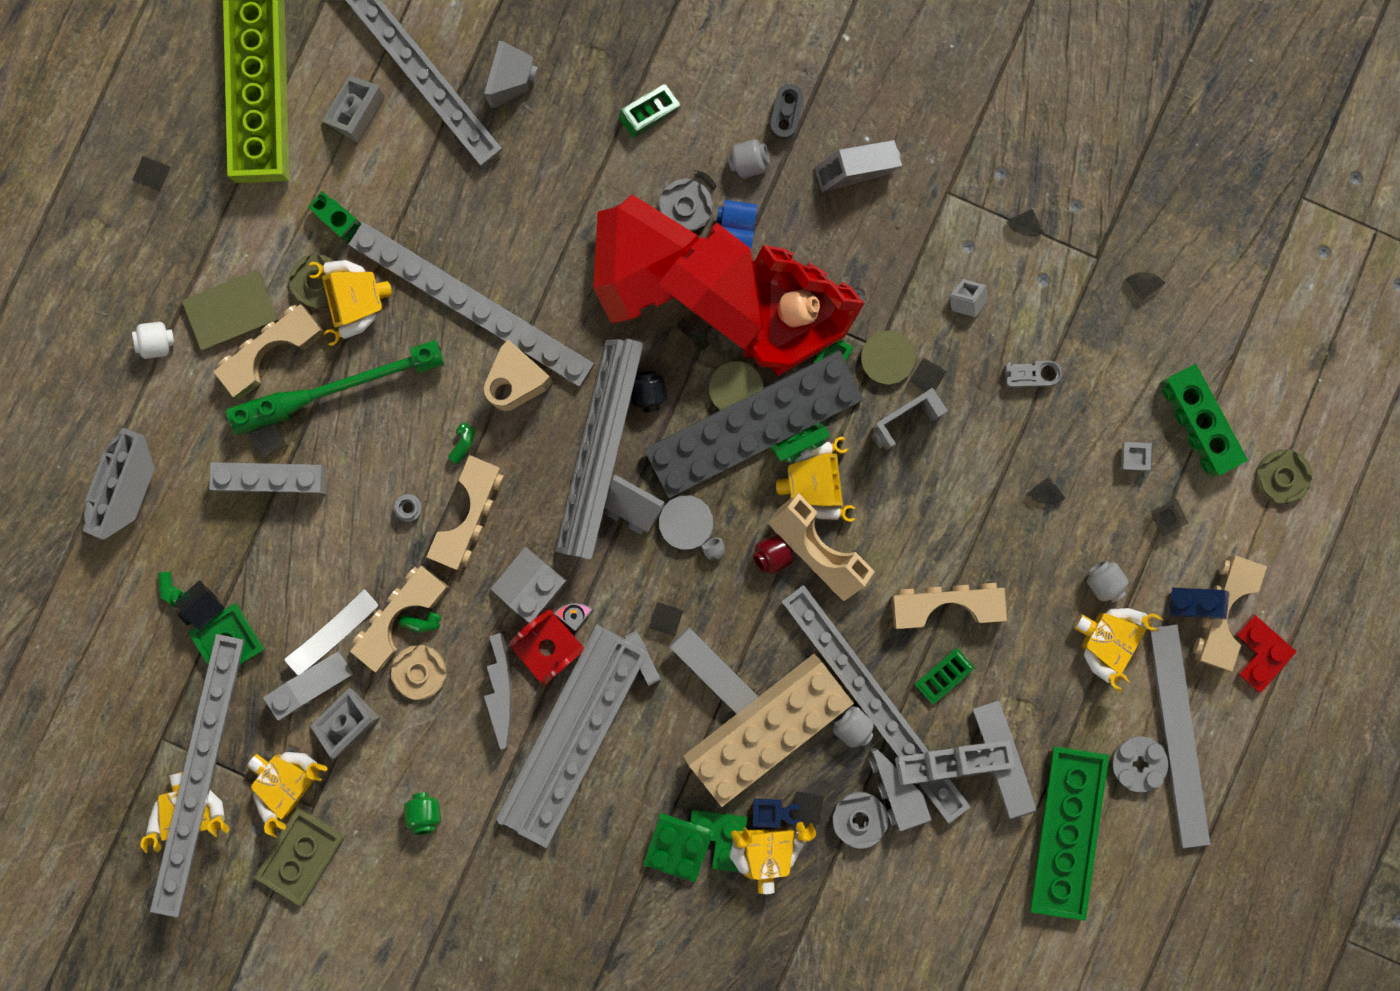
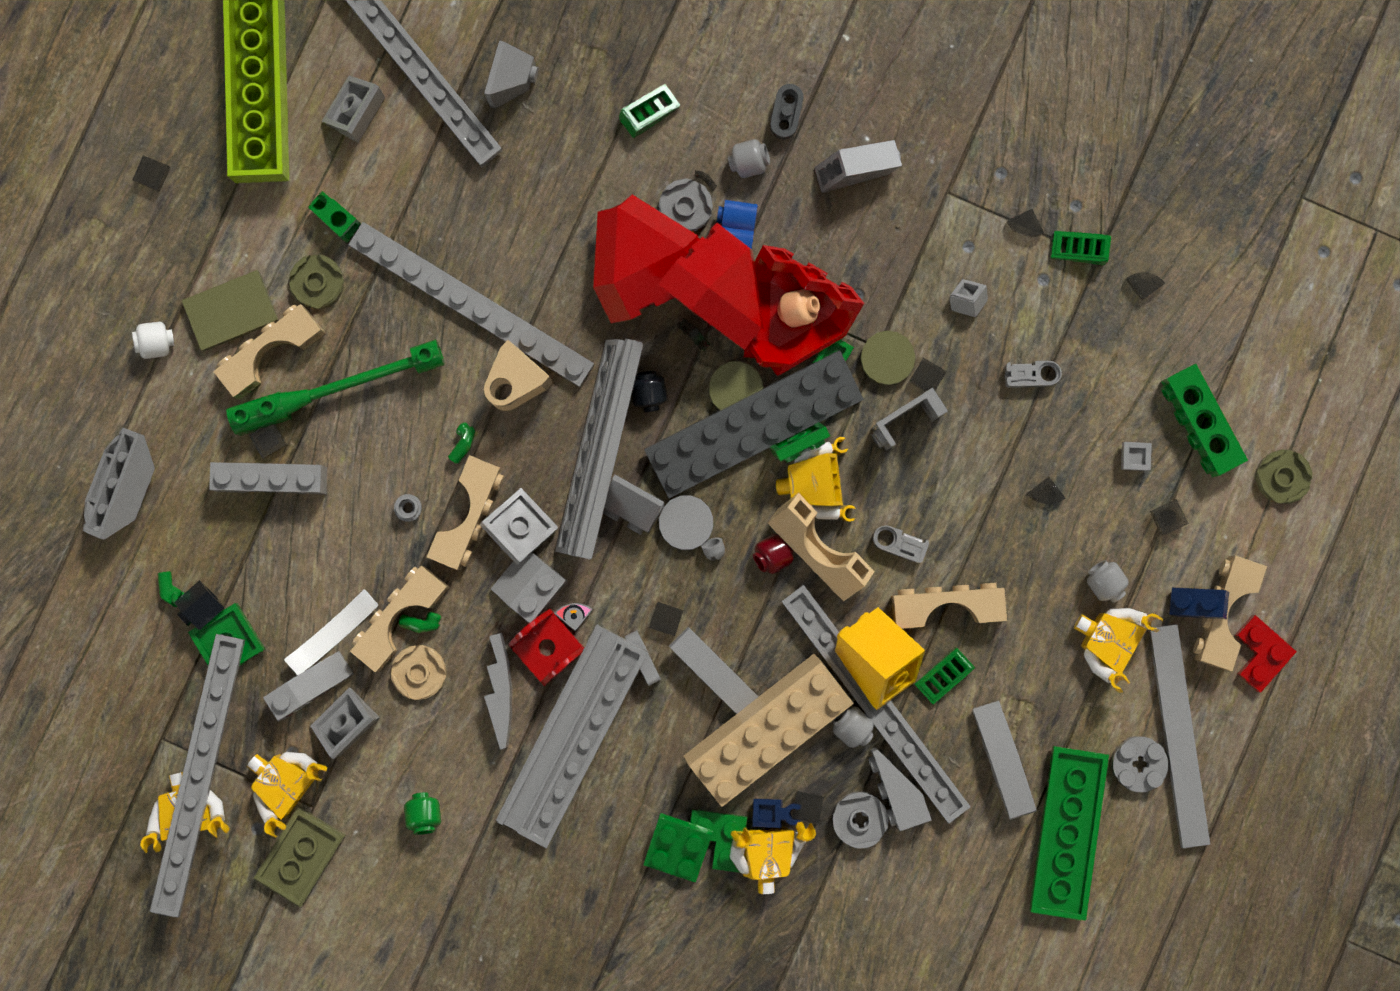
yellow torso [308,260,392,346] -> none
light grey slope [895,740,1015,786] -> none
none -> light grey plate [480,488,558,565]
none -> yellow slope [835,607,925,710]
none -> light grey piece [872,525,929,563]
none -> green slope [1050,231,1111,265]

